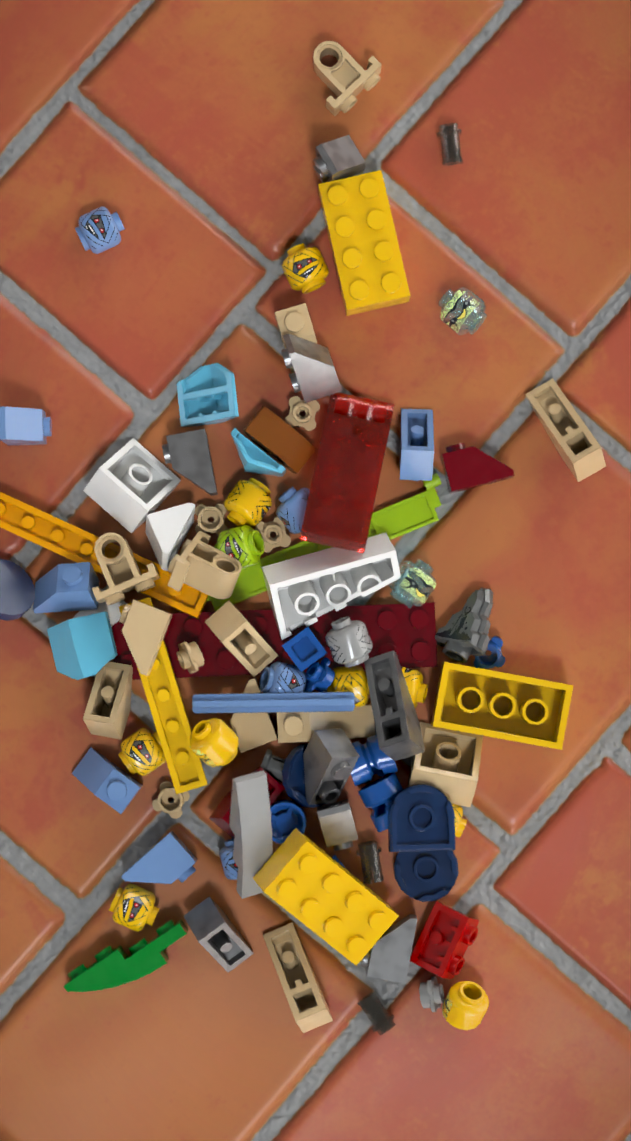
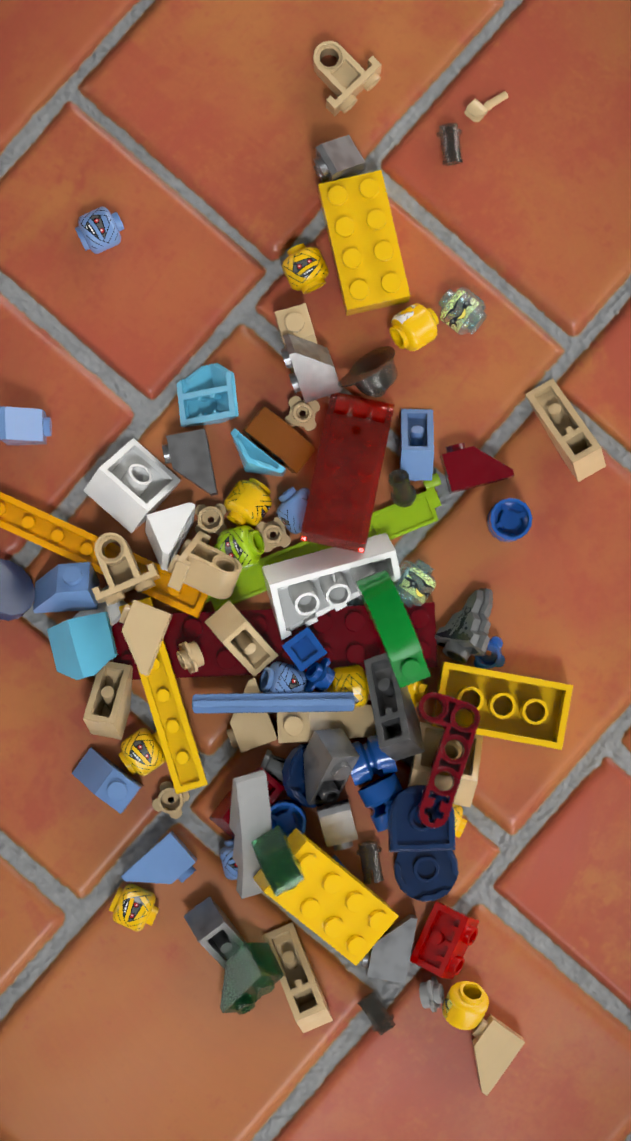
green slope [64,919,188,992] -> none
yellow head [190,718,239,767] -> none
light grey head [325,616,373,668] -> none
none -> slope [220,942,284,1015]
none -> clear green slope [251,825,305,896]
none -> clear smoke piece [338,346,398,398]
none -> green arch [356,569,431,688]
none -> clear smoke pin [388,469,417,507]
none -> yellow head [389,303,439,352]
none -> dark red beam [417,692,480,828]
none -> tan hand [464,91,509,122]
none -> tan slope [472,1014,525,1096]
none -> blue wheel [486,498,532,542]

